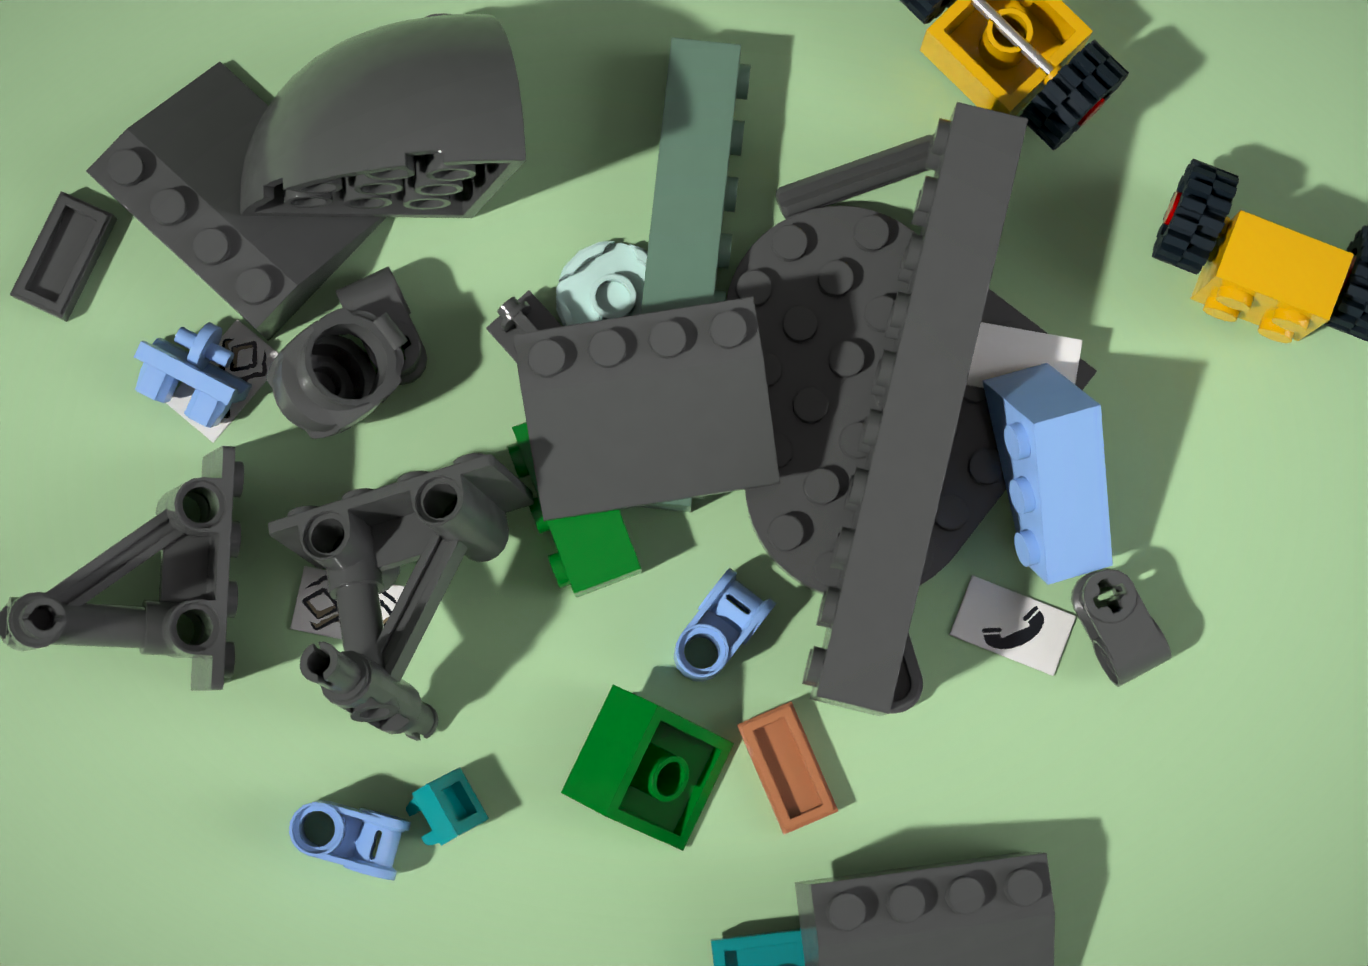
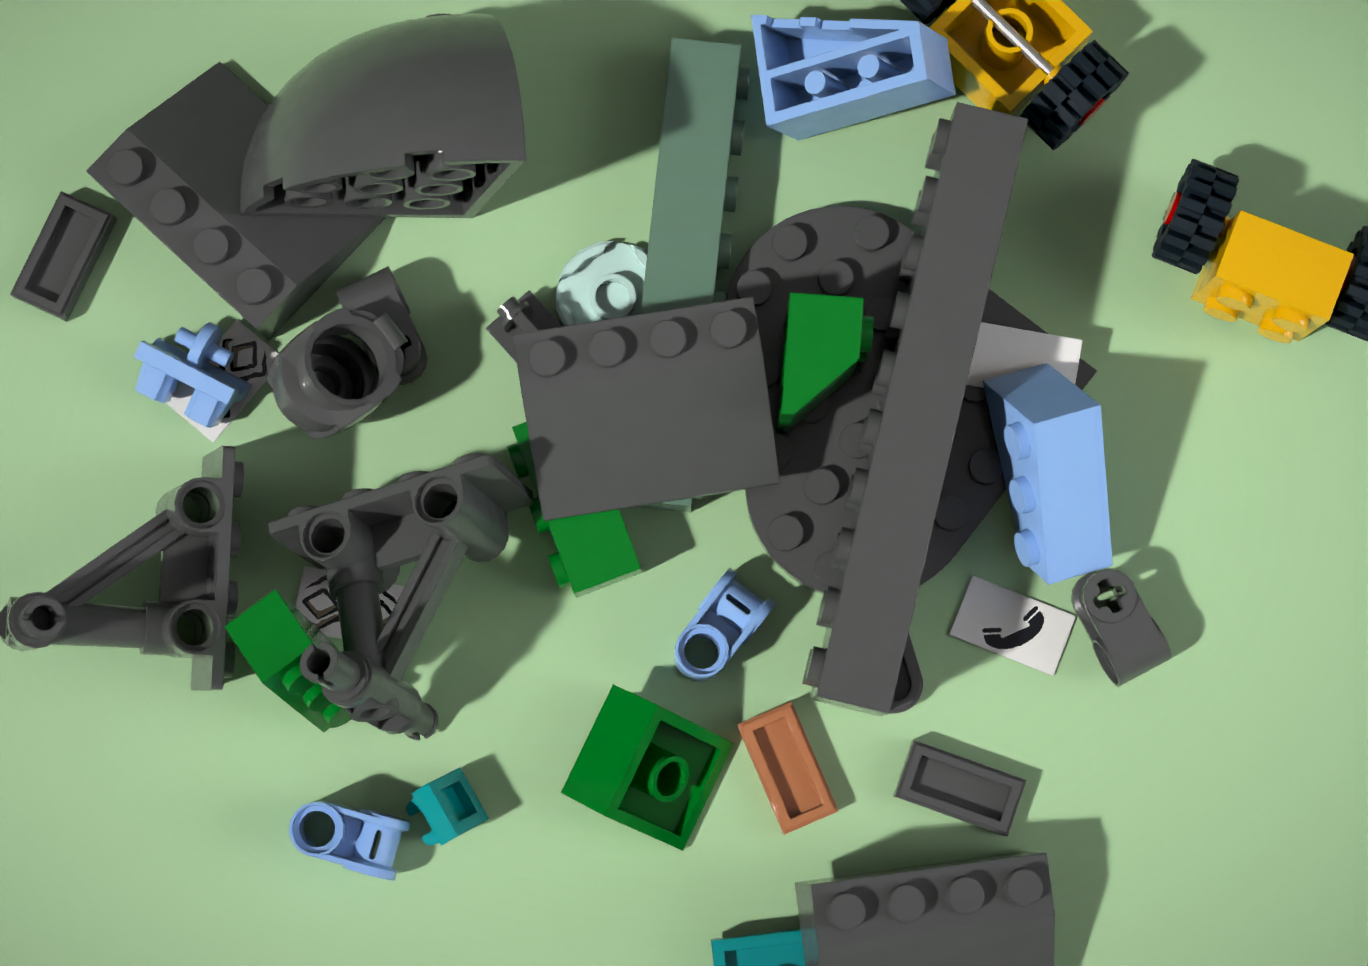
dark grey axle [776,135,932,219] -> none
none -> green brick [224,589,352,733]
none -> light blue wedge [751,15,956,140]
none -> green slope [776,292,874,431]
none -> dark grey tile [893,740,1026,837]

